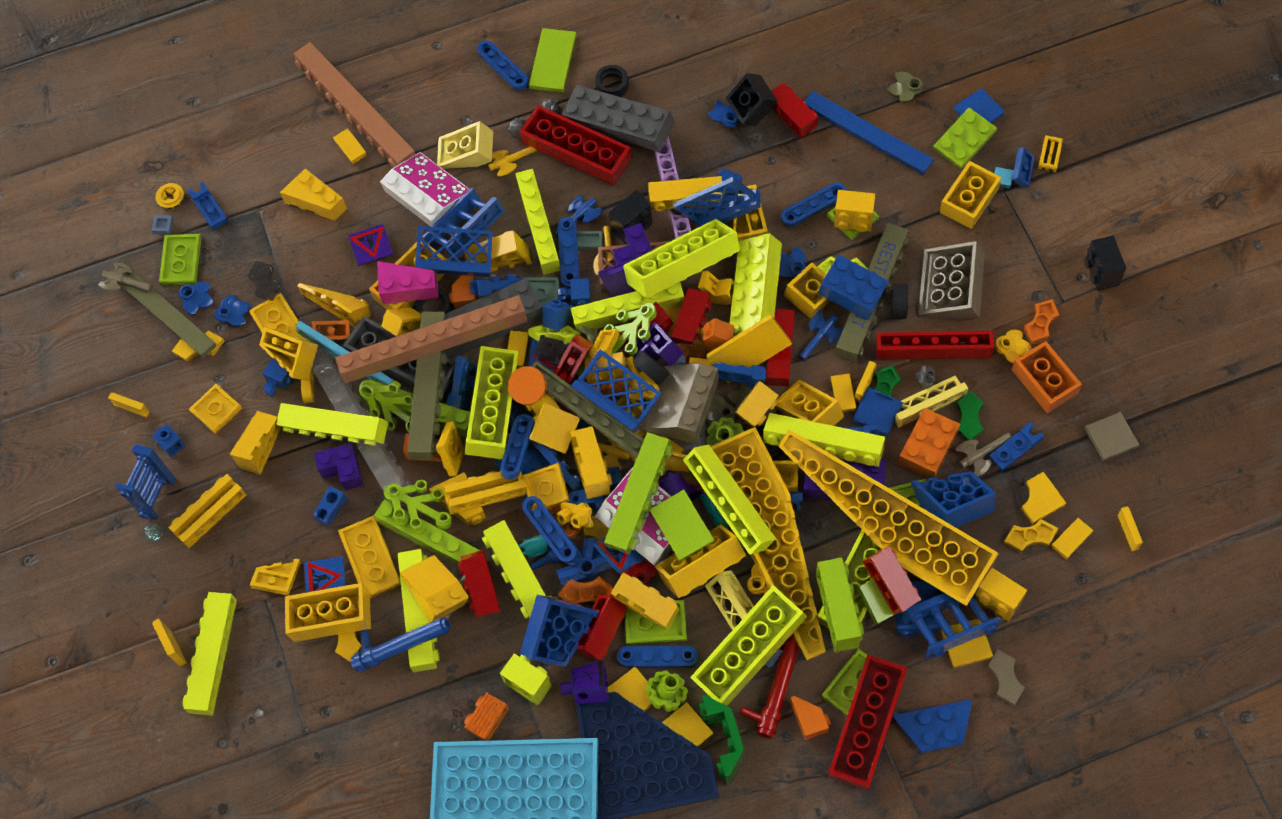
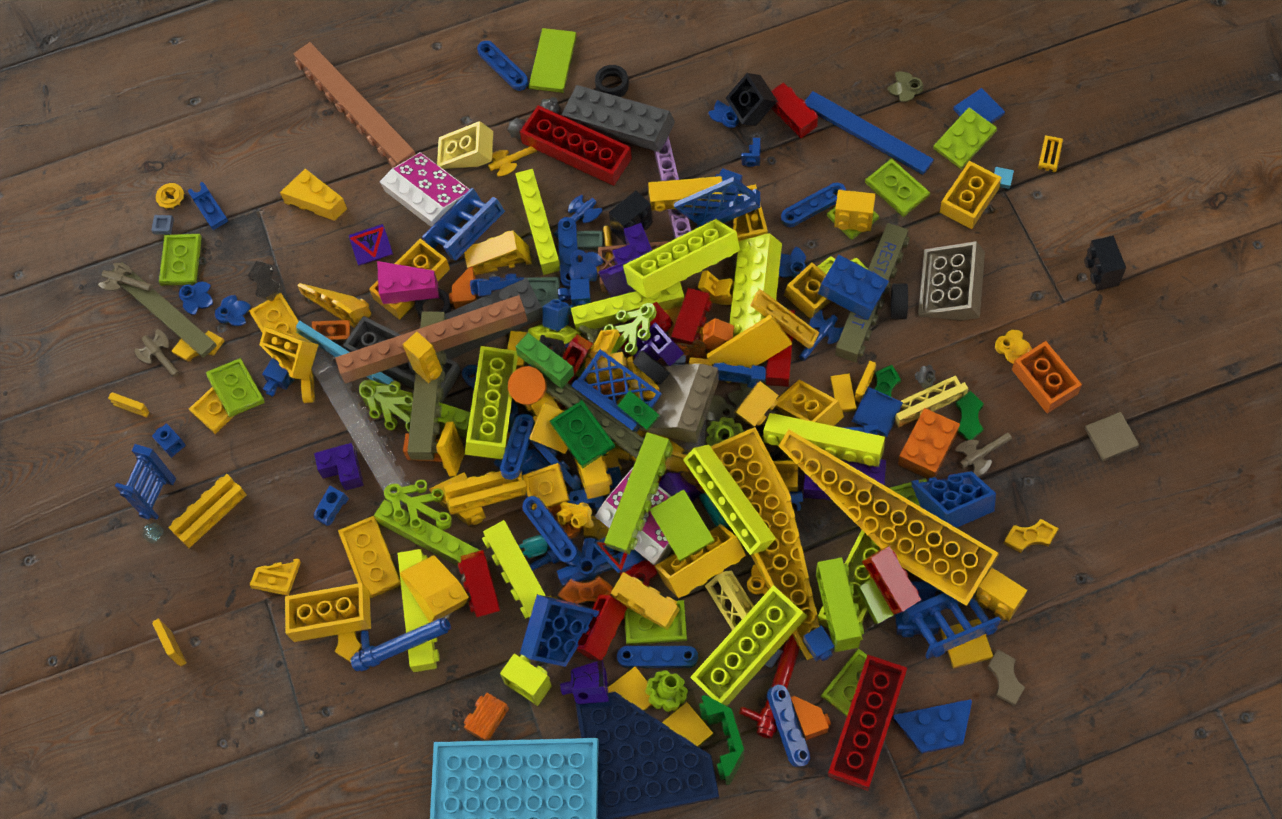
neon yellow brick [183,592,237,716] -> none
yellow wedge [230,411,281,475] -> none
neon yellow brick [276,403,388,446] -> none
blue piece [304,557,346,593] -> none
yellow tile [333,128,367,165] -> none
yellow brick [381,308,422,336] -> none
blue fence [415,226,493,277] -> none
blue plate [447,356,472,410] -> none
red brick [875,331,994,360] -> none
blue plate [989,422,1044,472] -> none
blue plate [1012,147,1035,189] -> none
yellow tile [1021,472,1066,525] -> none
orange tile [1023,299,1060,345] -> none
yellow tile [1051,518,1094,560] -> none
yellow tile [1118,506,1143,551] -> none
none -> dark tan piece [135,329,179,377]
none -> lime tile [206,358,265,418]
none -> yellow brick [403,332,442,384]
none -> bright green brick [515,333,574,389]
none -> green tile [550,400,615,469]
none -> blue plate [569,250,604,282]
none -> green plate [617,391,660,430]
none -> blue bracket [741,138,761,167]
none -> yellow tile [750,289,819,349]
none -> blue plate [767,685,810,767]
none -> blue brick [803,625,835,662]
none -> lime tile [865,158,930,217]

